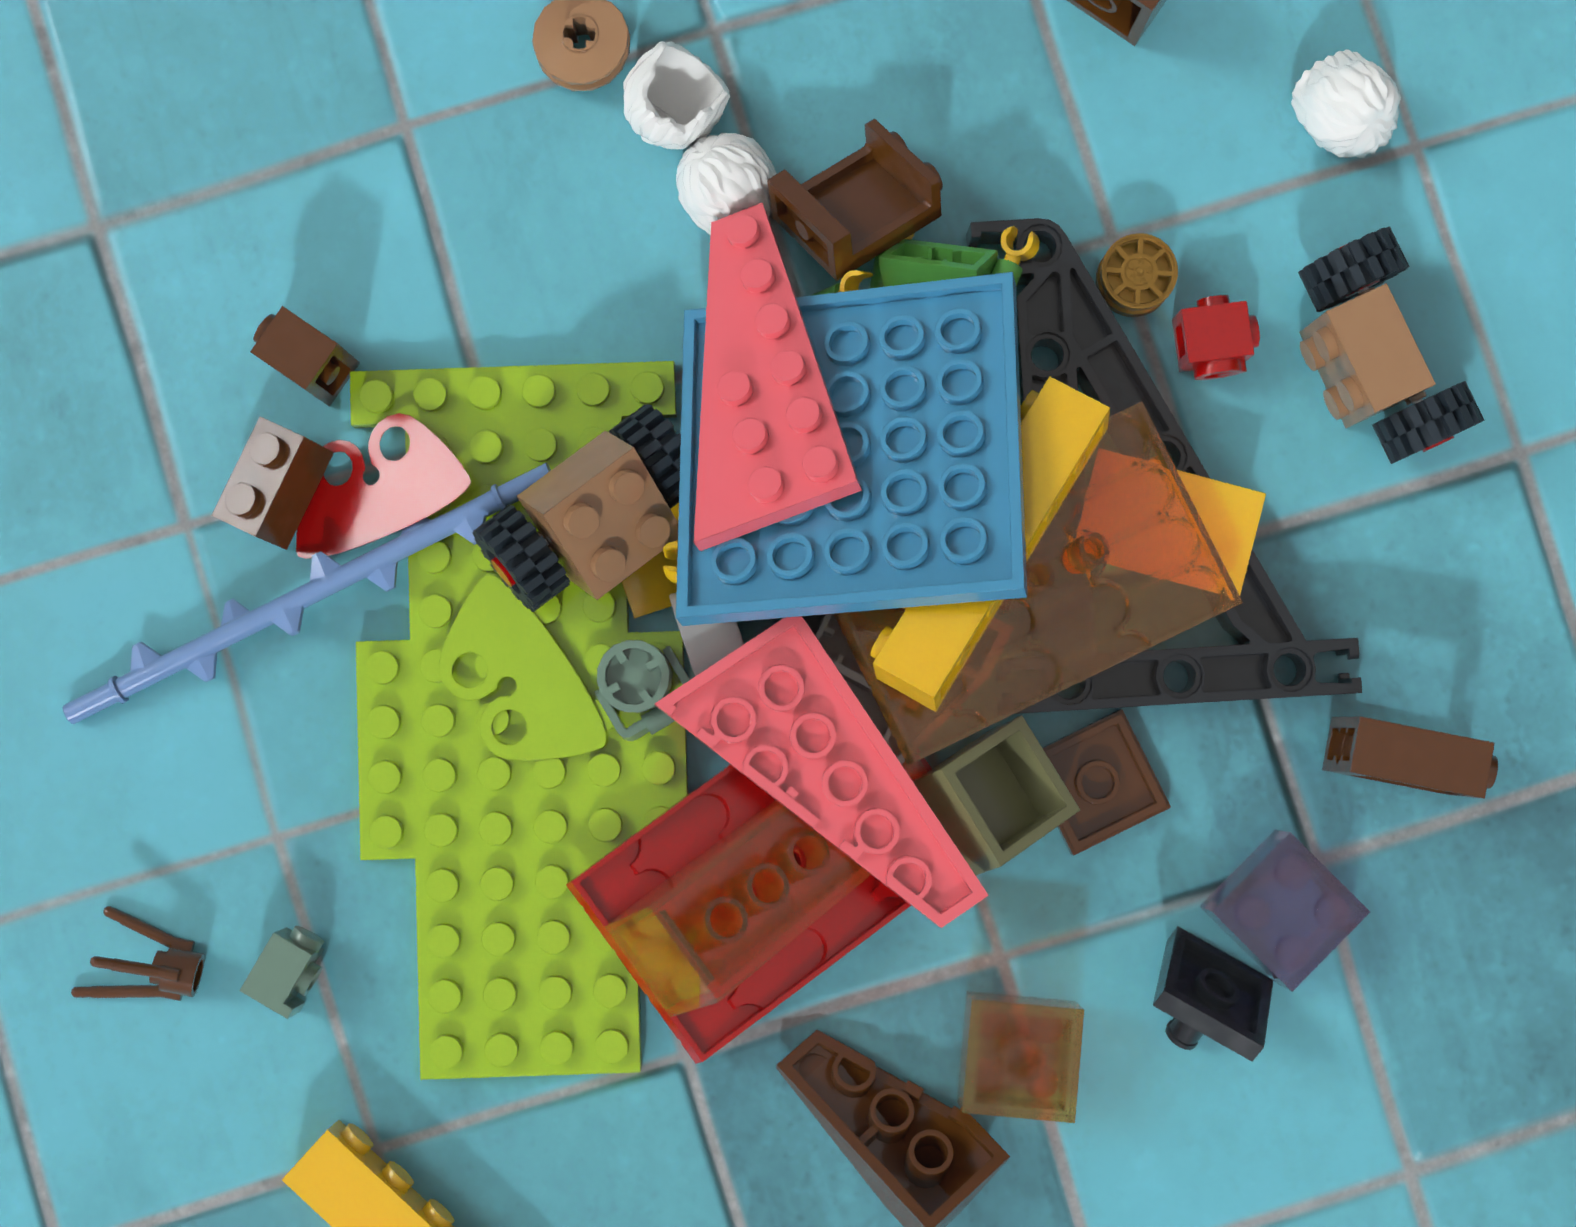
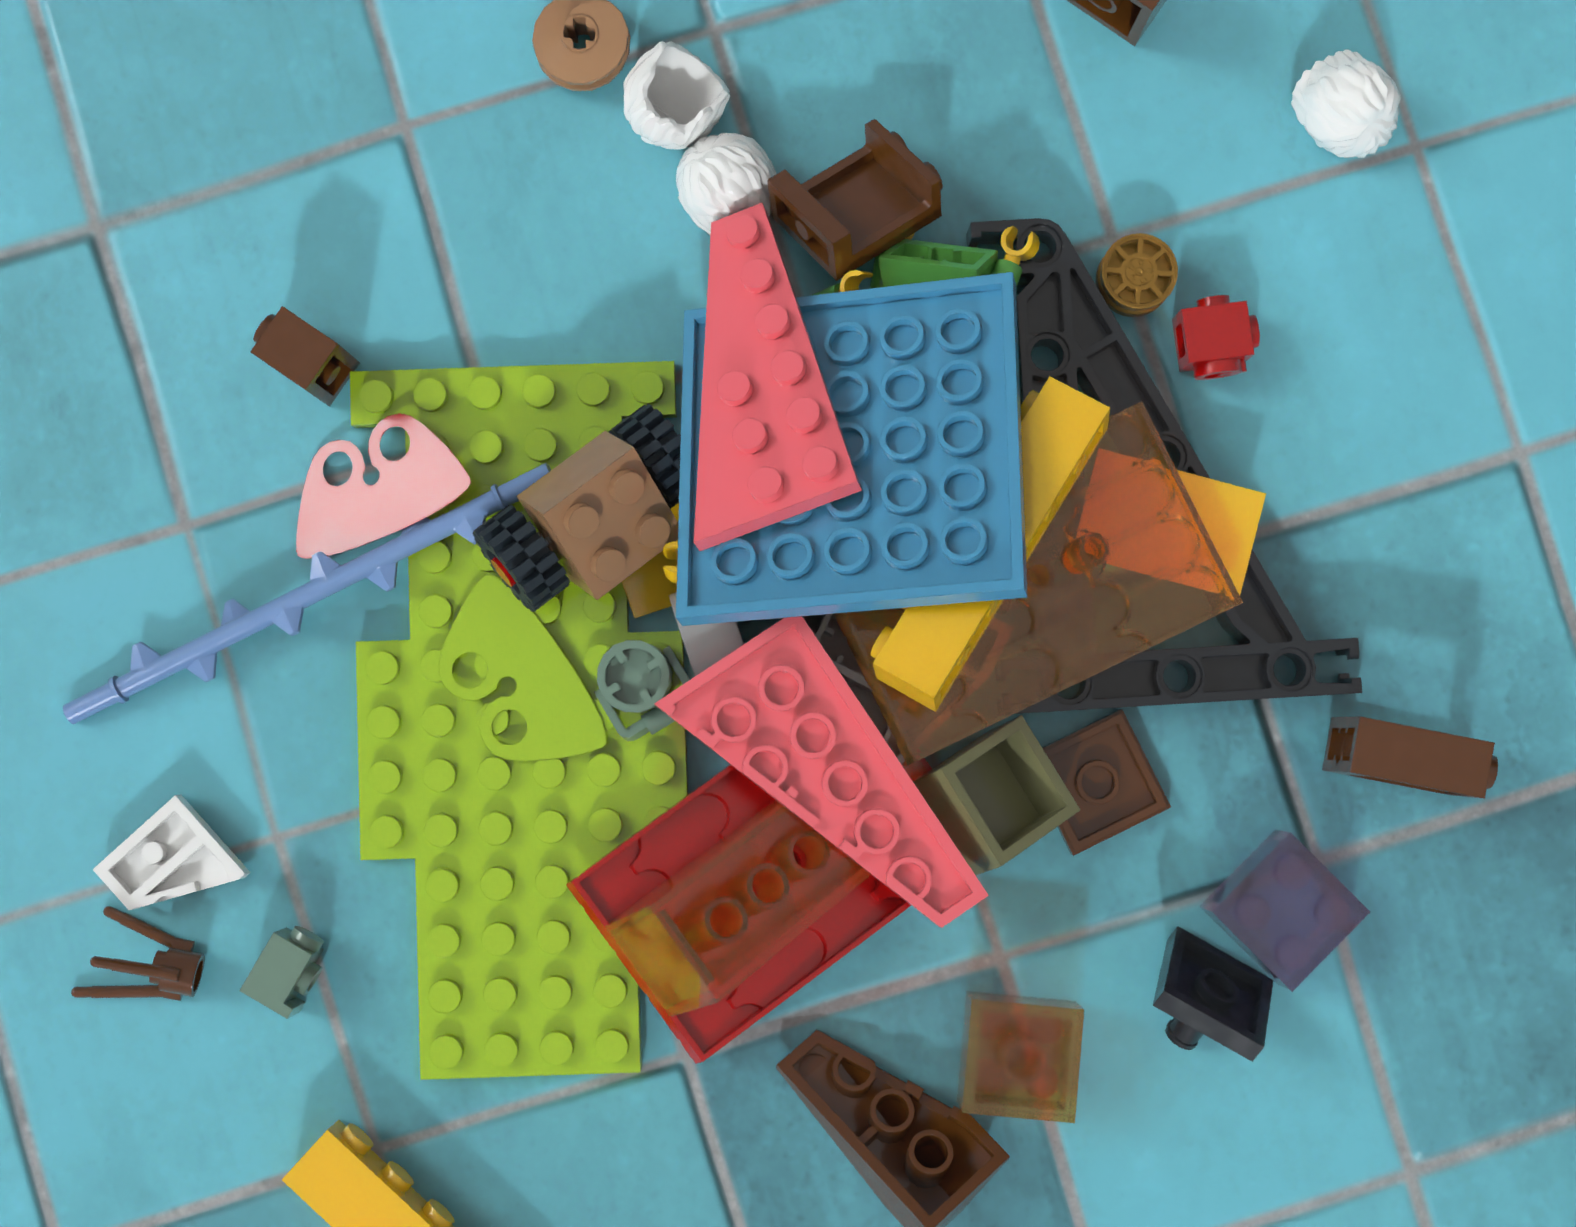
brick [211,416,334,550] -> none
brick [1298,227,1485,464] -> none
none -> white wing [93,795,251,910]

